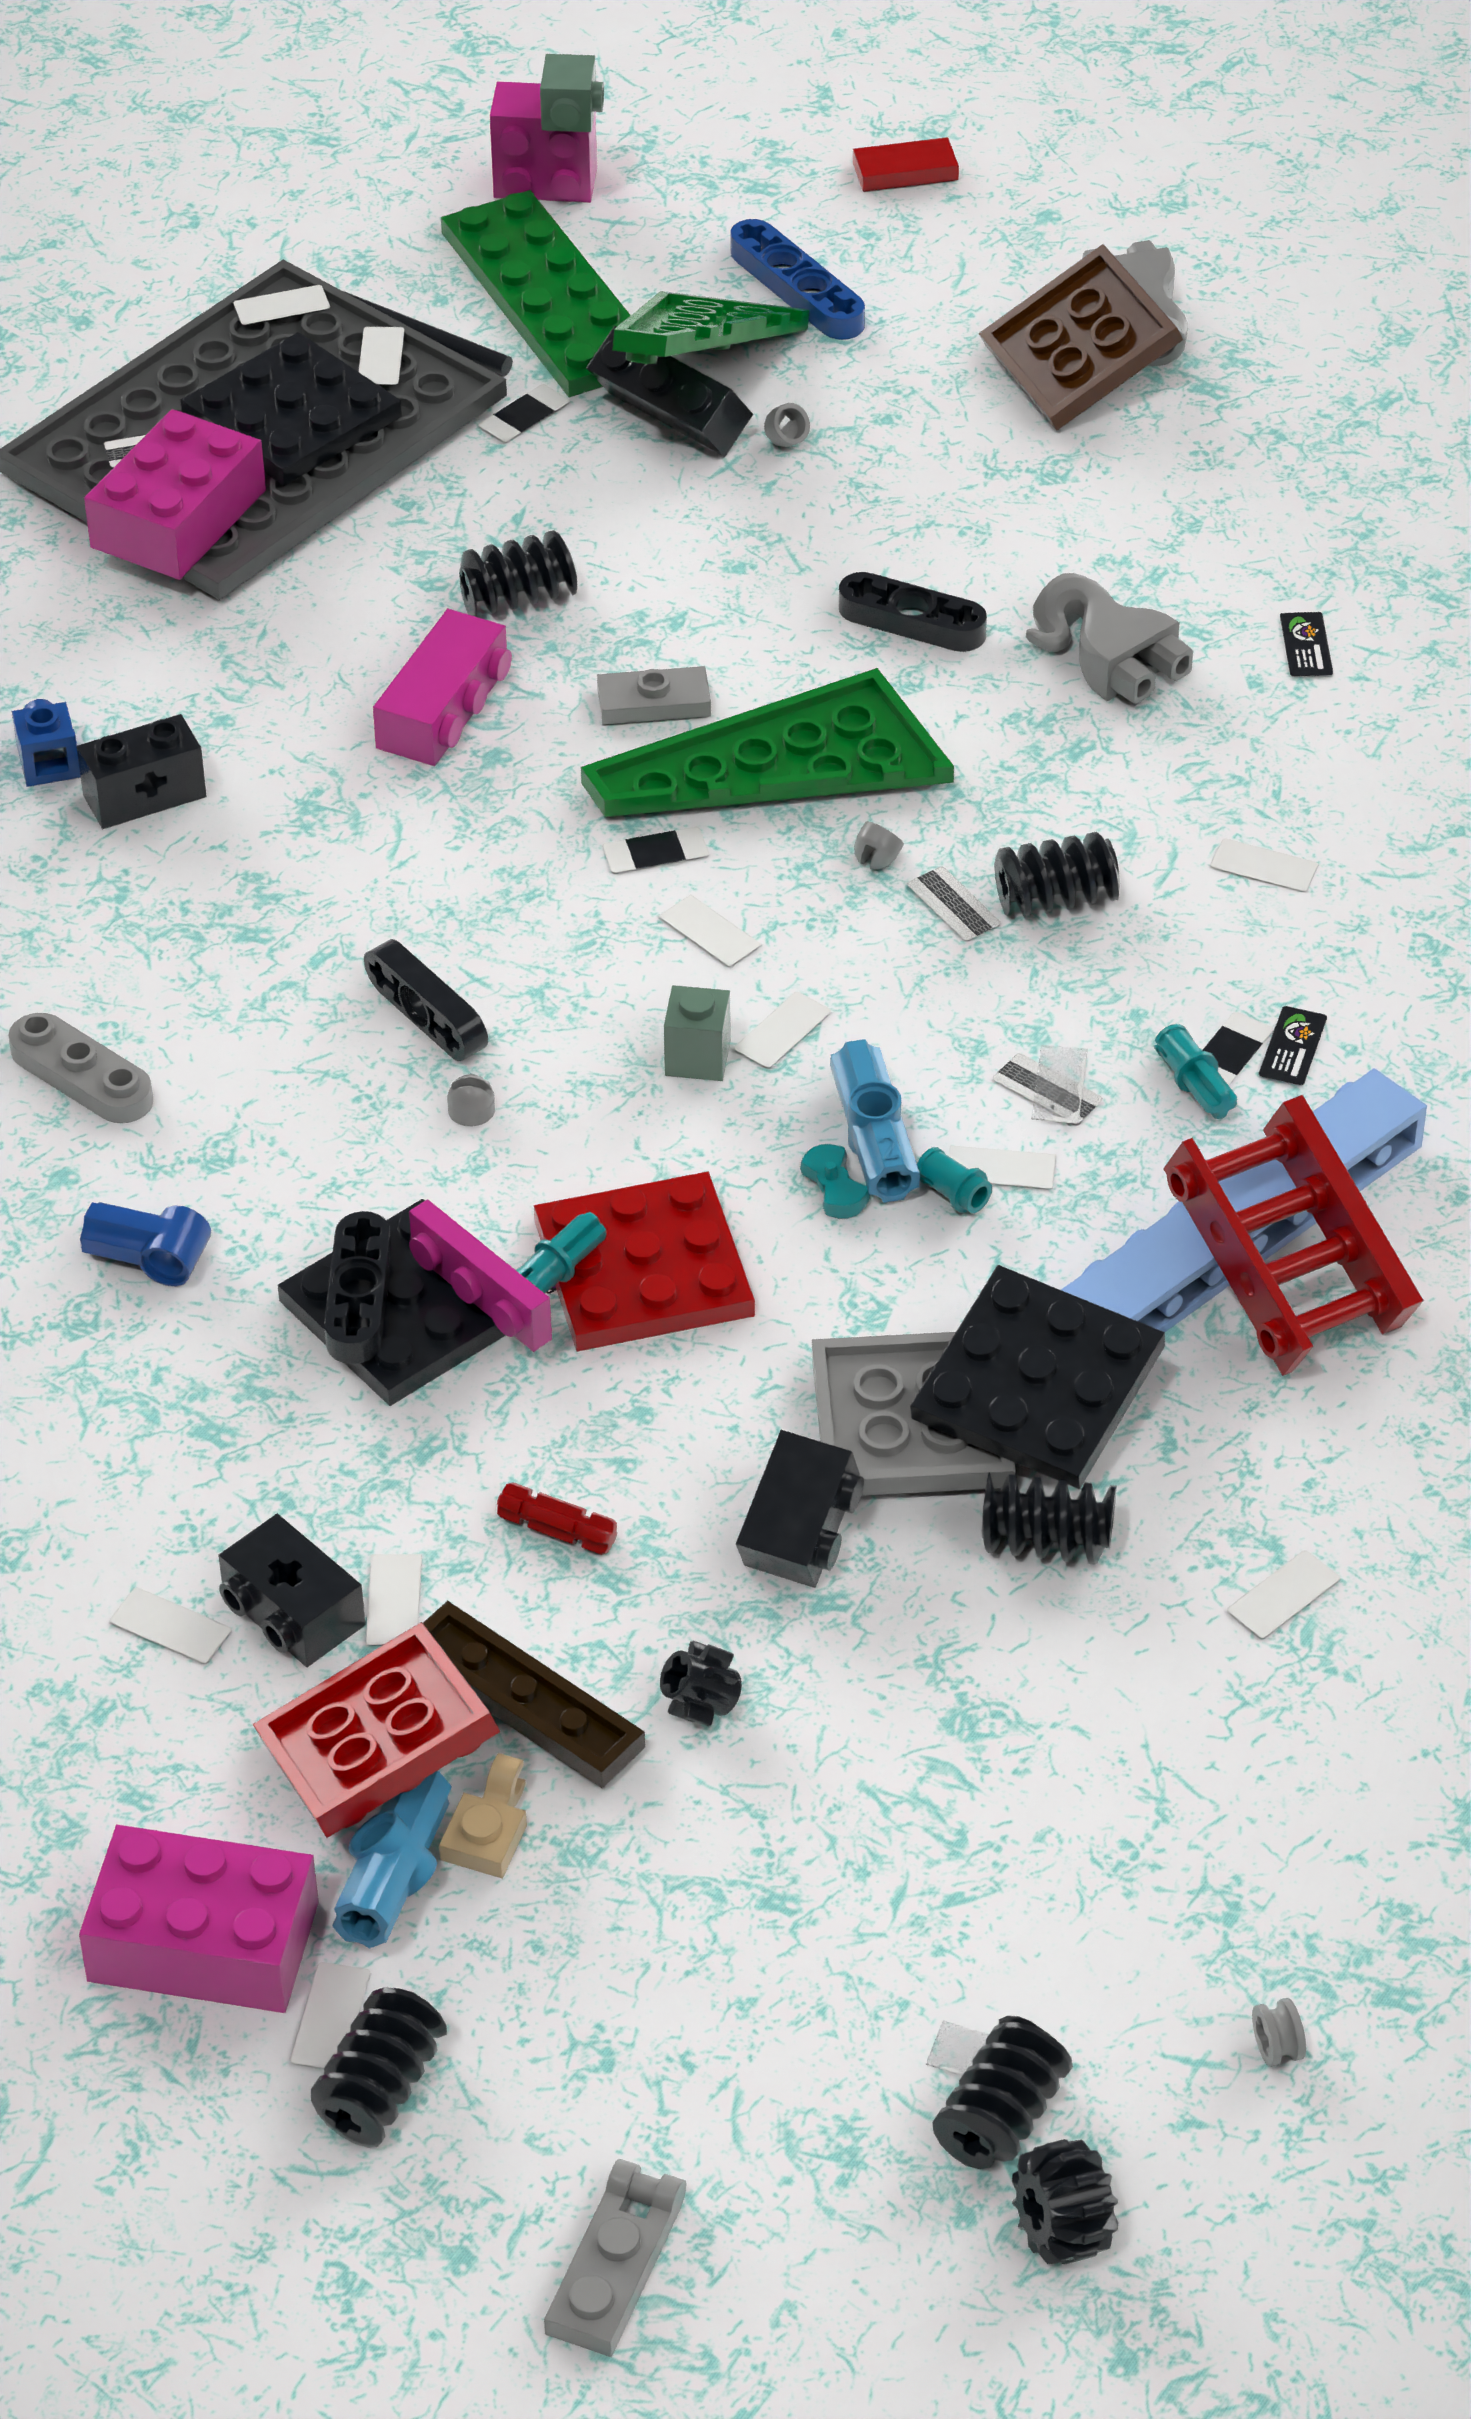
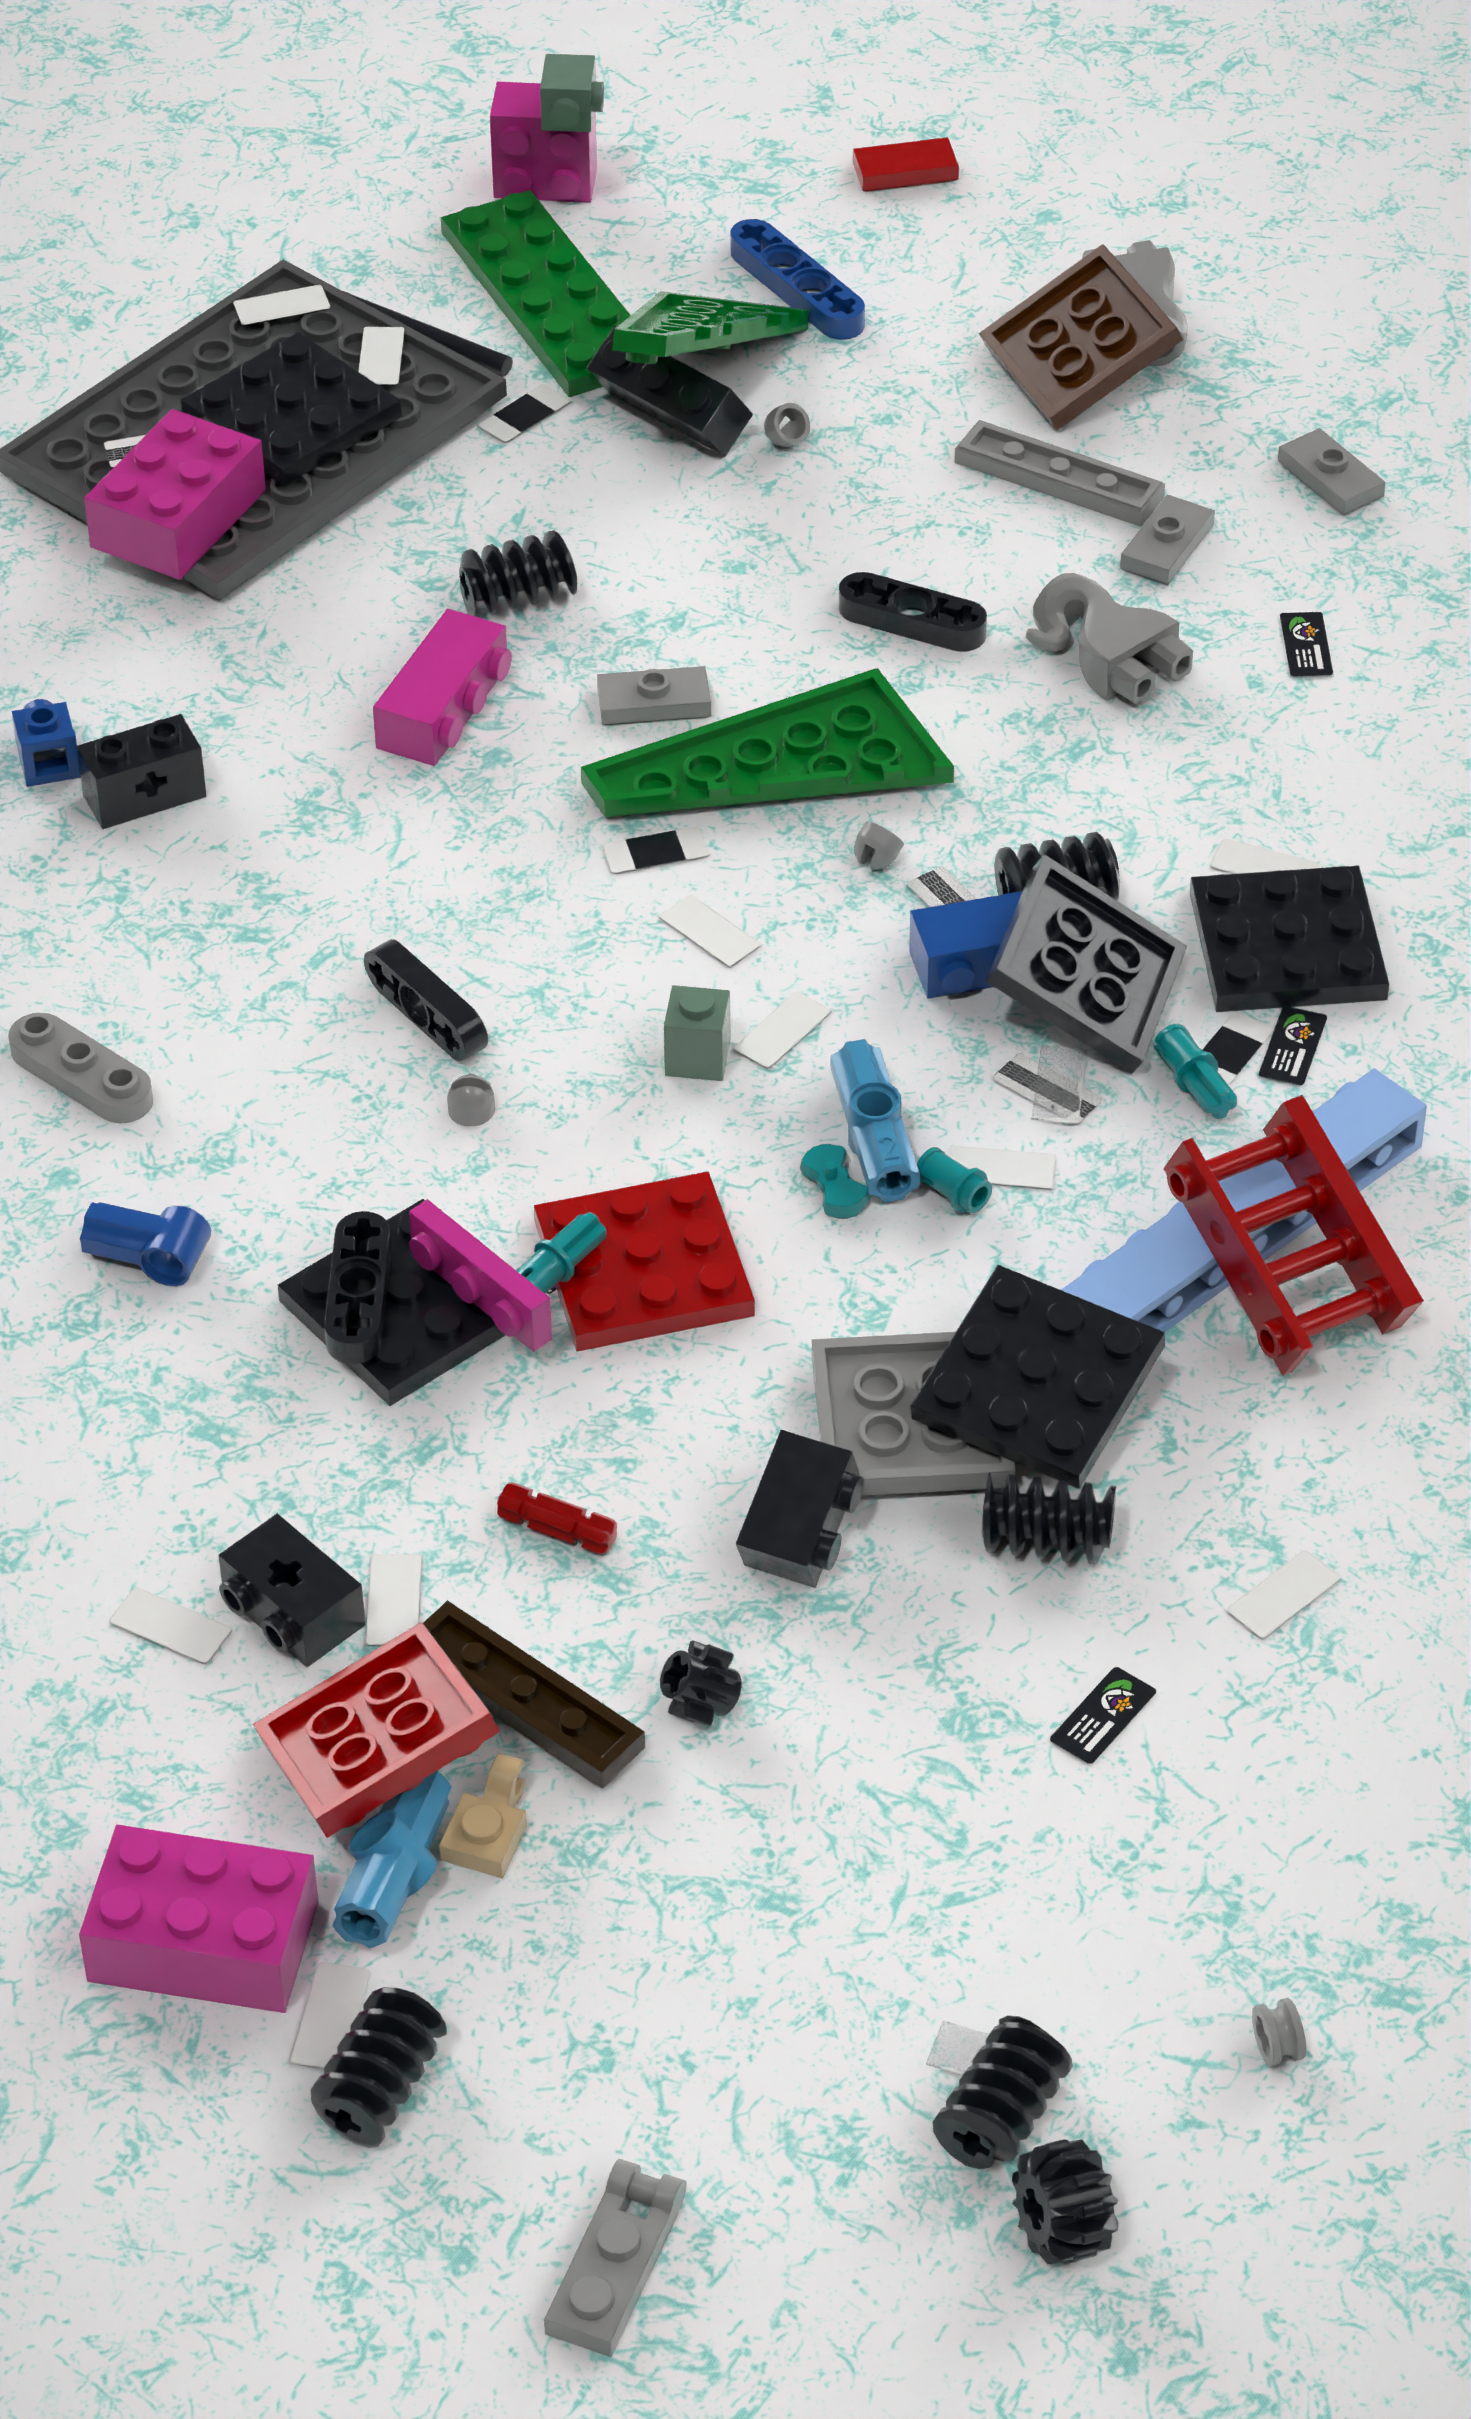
none -> blue brick [909,891,1022,999]
none -> light grey tile [954,420,1165,527]
none -> plate [986,854,1187,1074]
none -> black sticker [1050,1667,1156,1764]
none -> light grey plate [1120,494,1215,585]
none -> black plate [1189,865,1389,1012]
none -> light grey plate [1278,428,1386,515]

